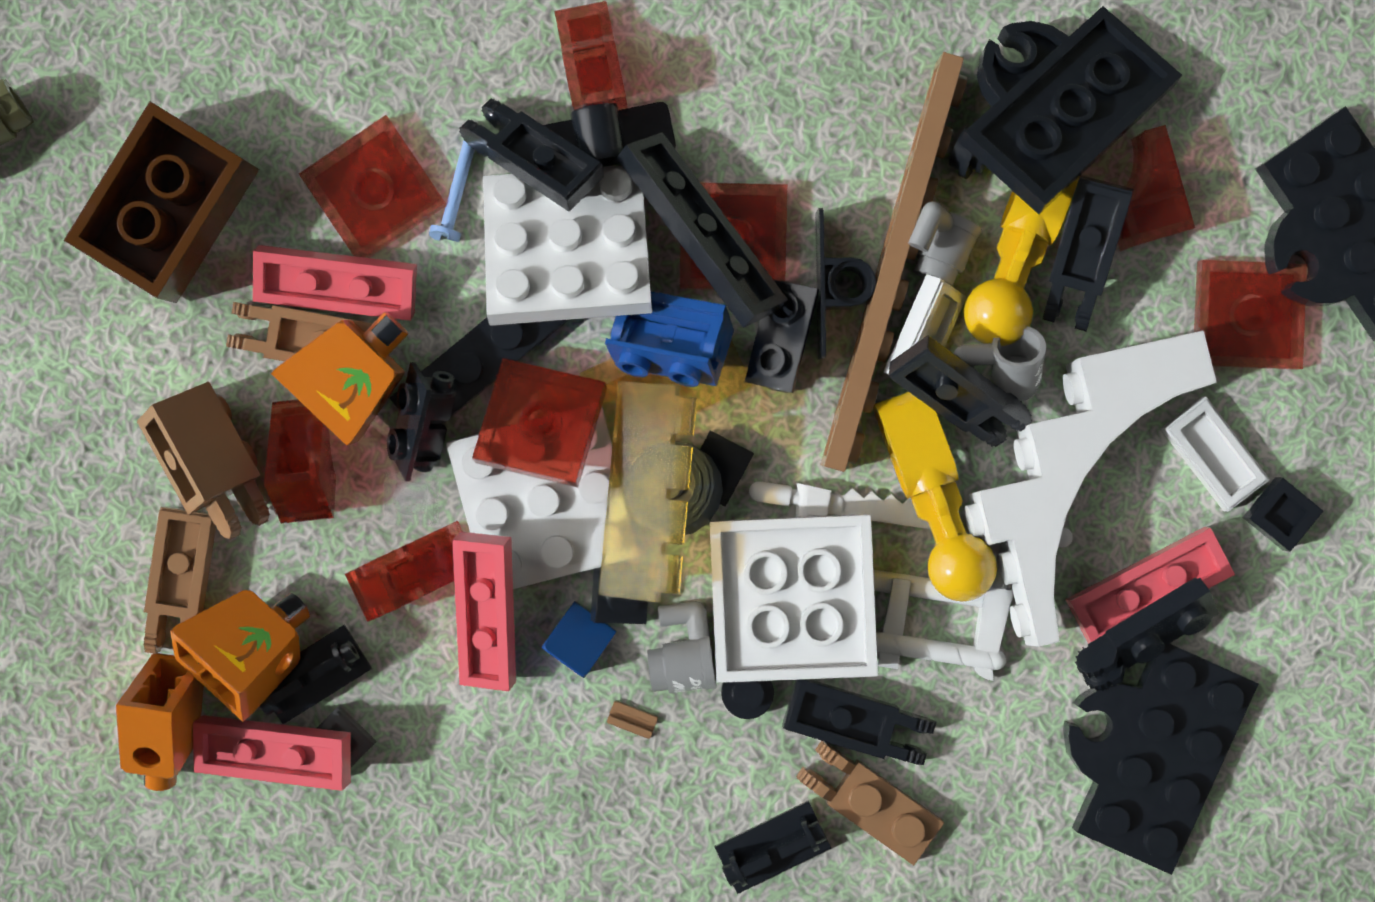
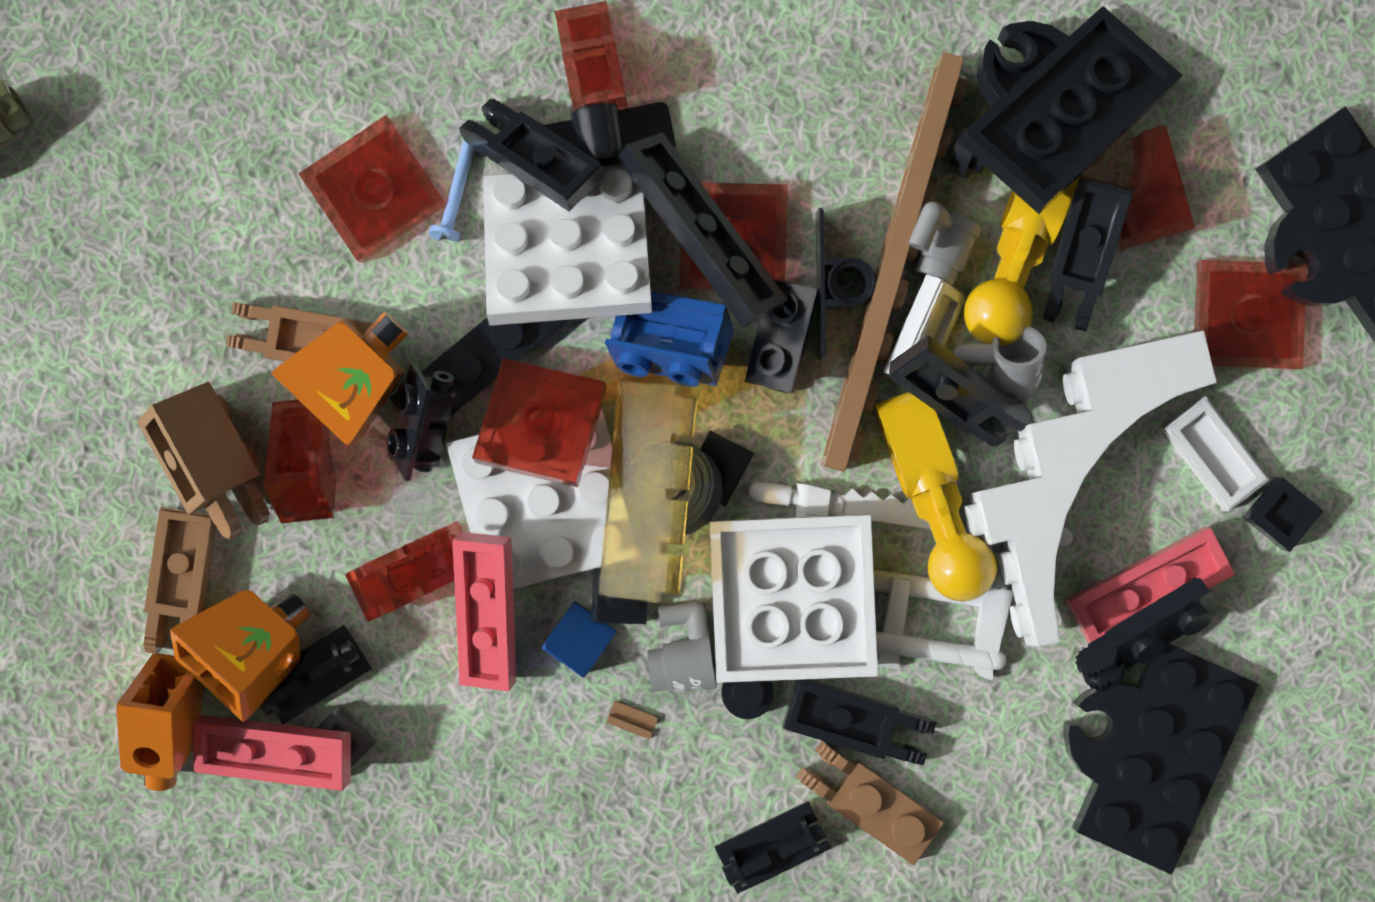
reddish brown brick [64,101,260,303] -> none
coral plate [253,245,417,321] -> none

